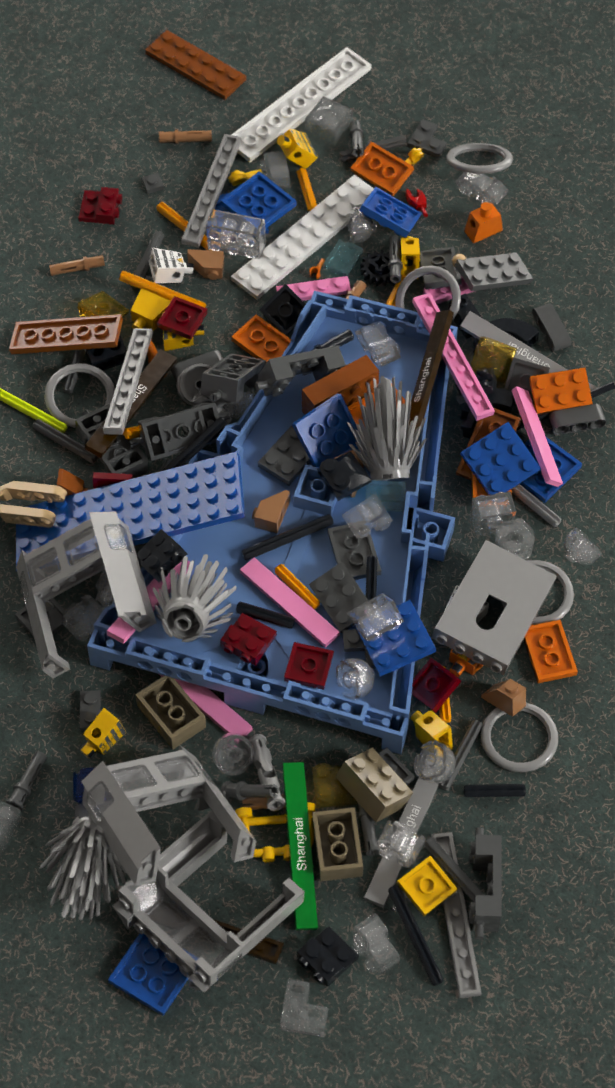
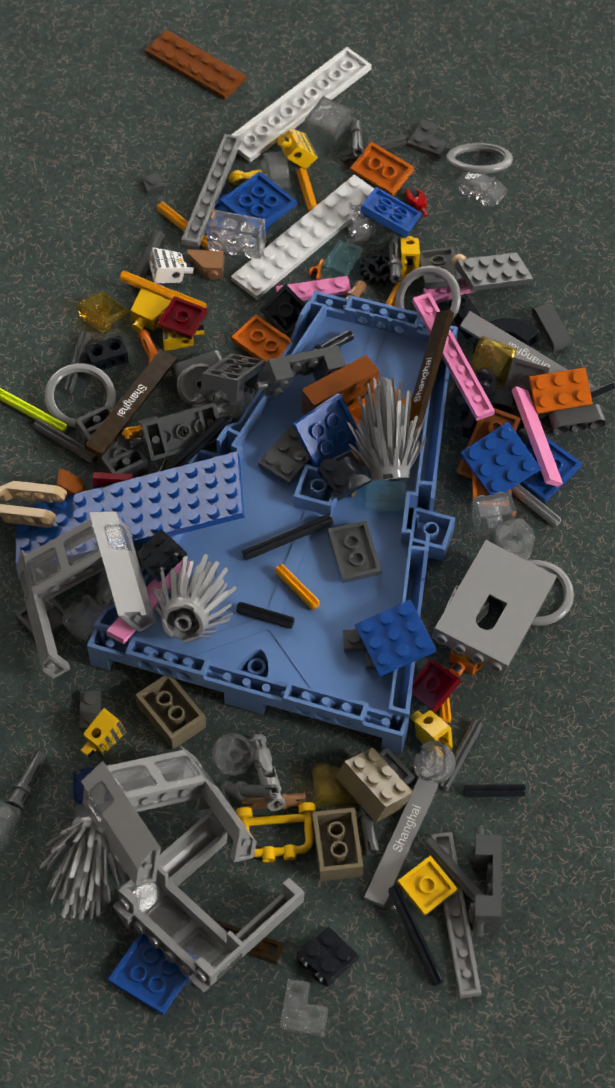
dark orange plate [9,314,123,354] -> none
medium nougat pin [49,255,105,276] -> none
dark red plate [78,187,122,225] -> none
light grey tile [103,328,153,435] -> none
medium nougat pin [159,130,212,144] -> none
bright pink tile [159,674,253,743] -> none
dark red plate [220,613,277,666] -> none
bright pink tile [240,557,340,648] -> none
medium nougat slope [252,490,290,533] -> none
green tile [282,762,318,931] -> none
dark red plate [284,642,334,690] -> none
dark grey plate [309,562,375,633] -> none
clear cylinder [336,658,375,701] -> none
clear brick [342,493,393,538] -> none
clear slope [347,593,404,641] -> none
clear brick [352,913,400,976] -> none
clear brick [355,322,401,367] -> none
black axle [366,556,378,616] -> none
clear brick [376,820,426,868] -> none
yellow plate [405,148,424,165] -> none
orange torso [464,202,503,243] -> none
medium nougat slope [481,679,526,717] -> none
light grey wedge [481,703,558,772] -> none
orange plate [524,620,578,683] -> none
clear cylinder [564,527,602,566] -> none

